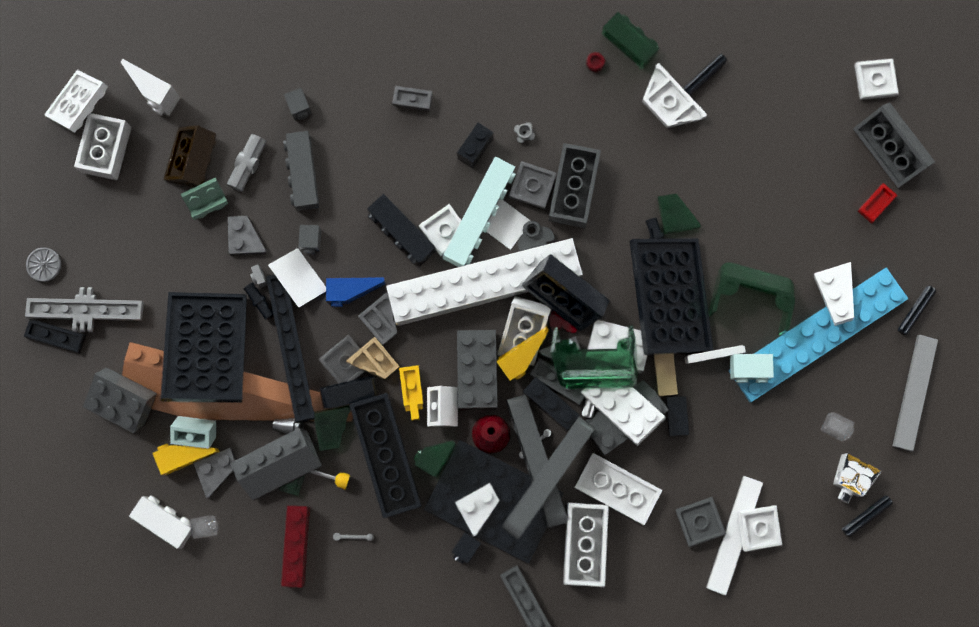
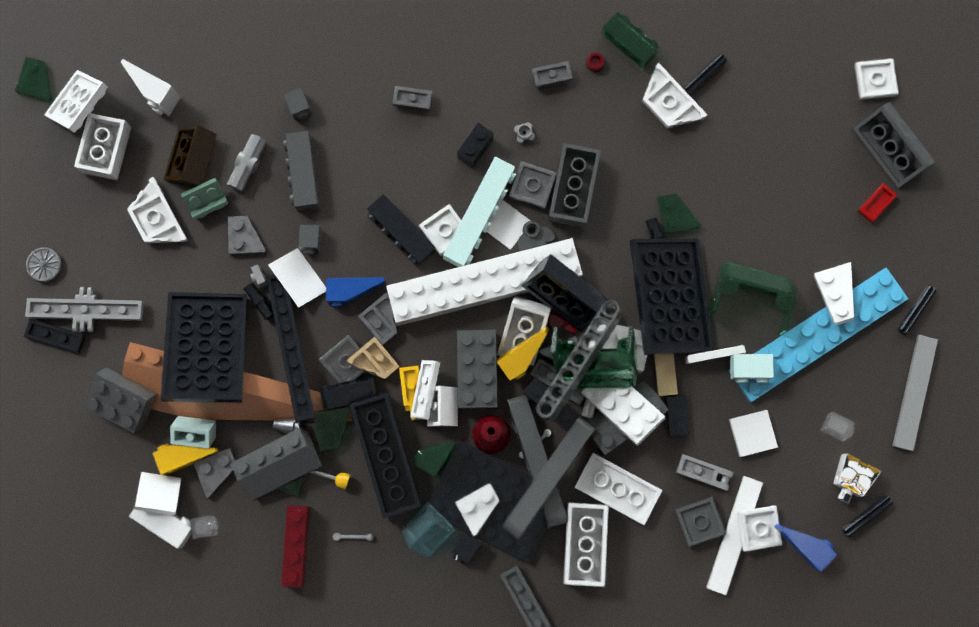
none -> clear green wing [15,57,52,102]
none -> white wing [127,177,188,243]
none -> white tile [134,472,181,515]
none -> clear light blue slope [401,502,456,557]
none -> white tile [411,360,440,420]
none -> flat silver plate [532,61,573,88]
none -> dark grey beam [537,300,622,422]
none -> light grey plate [676,454,734,491]
none -> white tile [729,410,778,457]
none -> blue slope [774,524,837,572]

